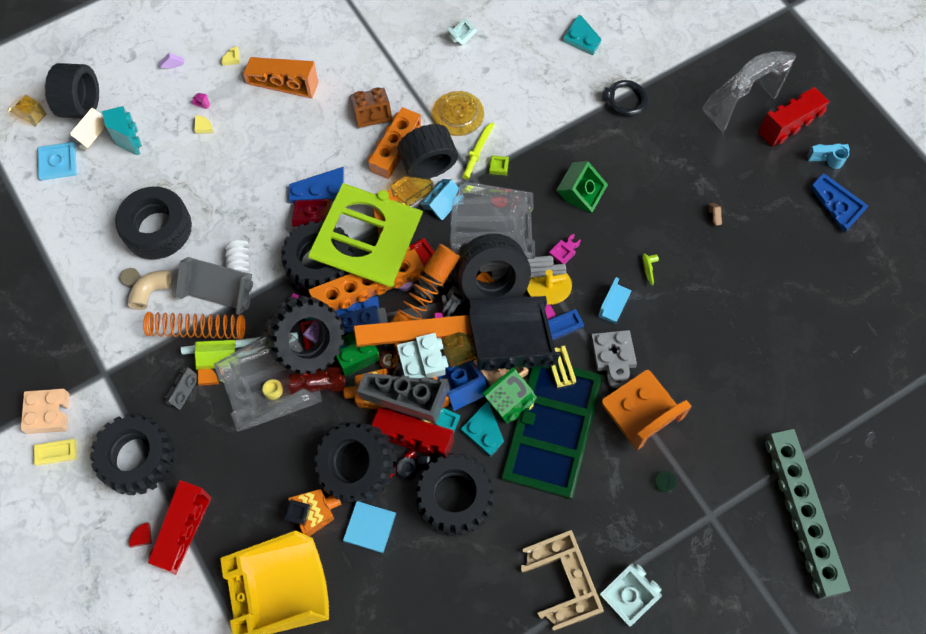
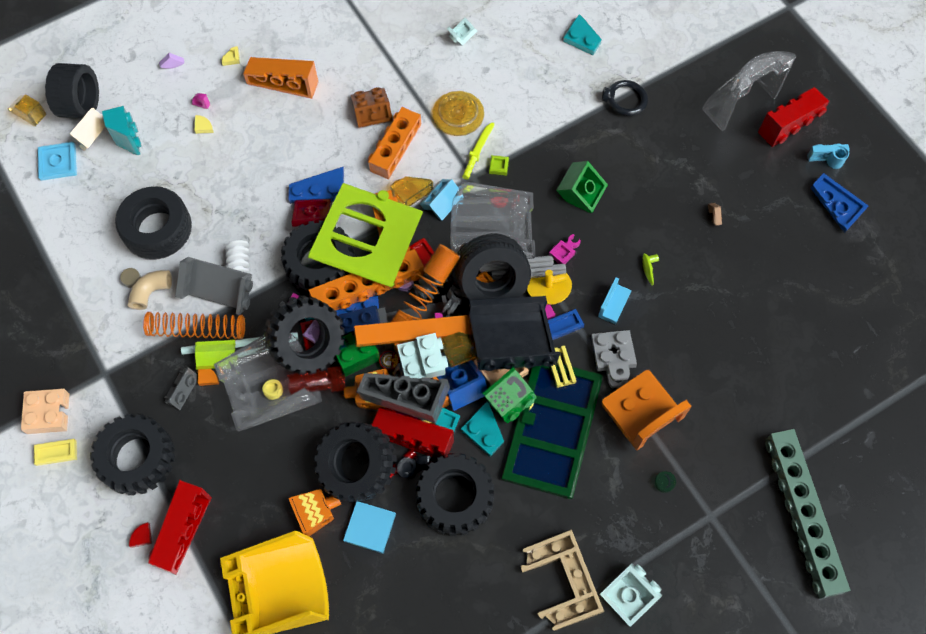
black tile [284,500,311,526] -> none
black tyre [397,124,458,180] -> none

